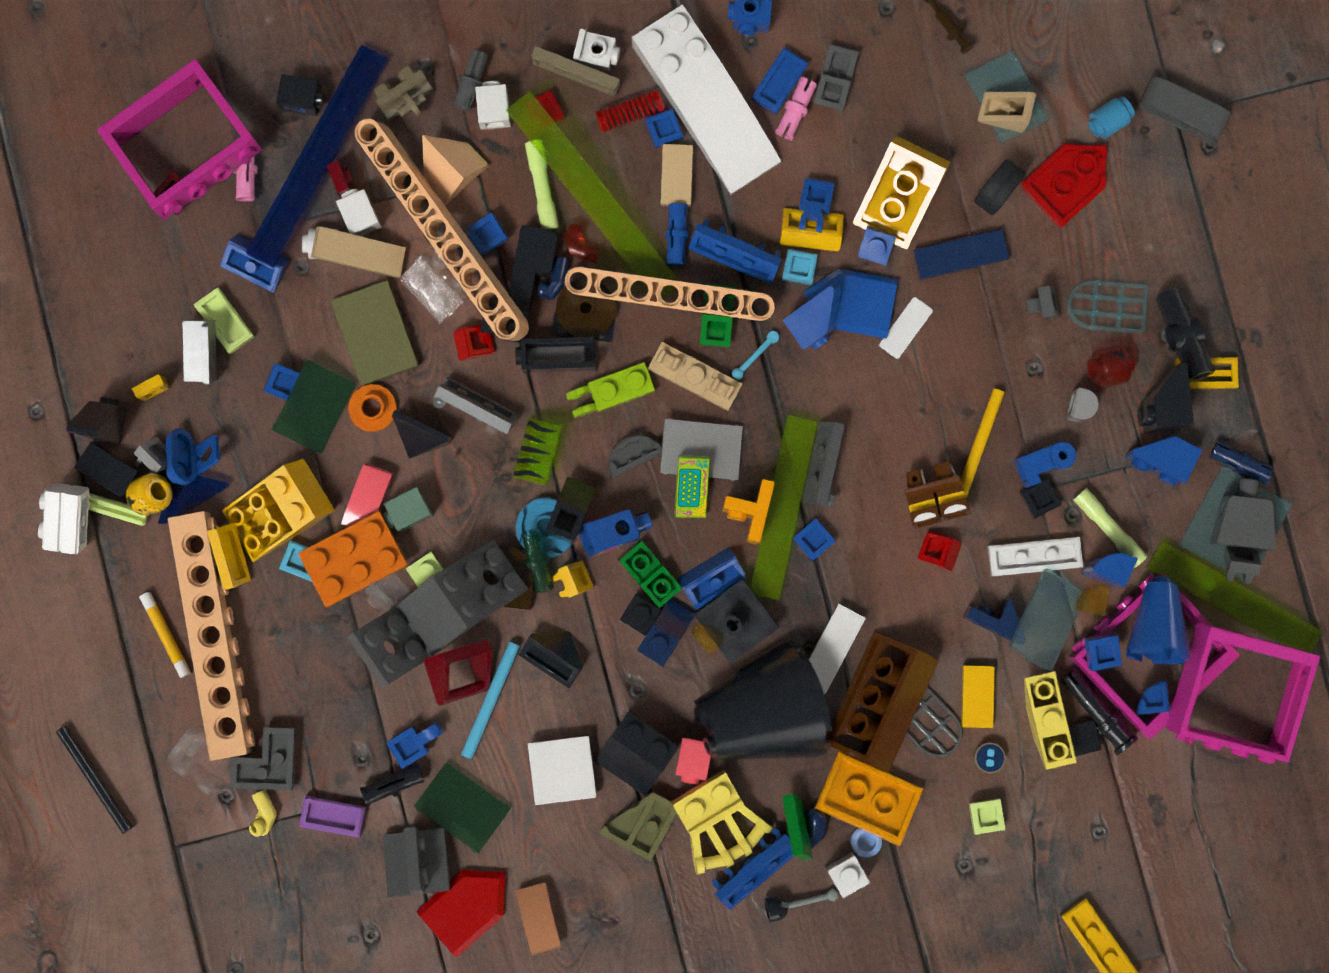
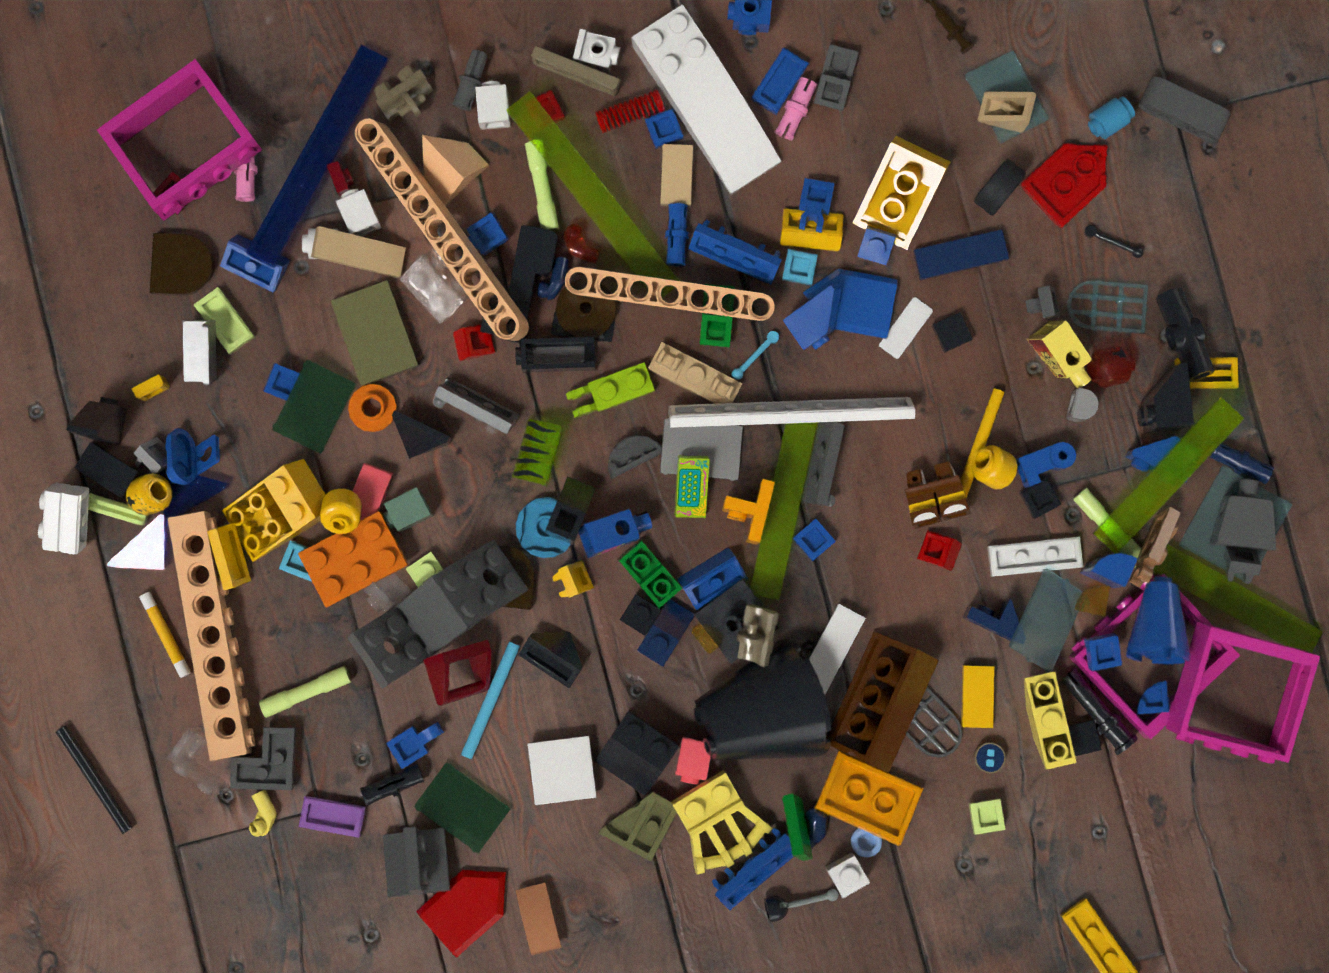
black brick [276,74,325,117] -> none
clear green pin [521,529,554,593] -> none
none -> tile [108,512,167,570]
none -> dark brown tile [149,233,214,296]
none -> yellowish green piece [259,665,352,718]
none -> yellow head [320,488,362,534]
none -> white tile [668,397,915,428]
none -> dark tan hips [737,604,779,667]
none -> black tile [932,312,973,353]
none -> yellow head [972,445,1018,490]
none -> light yellow torso [1027,320,1092,388]
none -> black hinge [1084,225,1144,258]
none -> clear neon green tile [1093,397,1245,554]
none -> medium nougat plate [1129,507,1180,588]

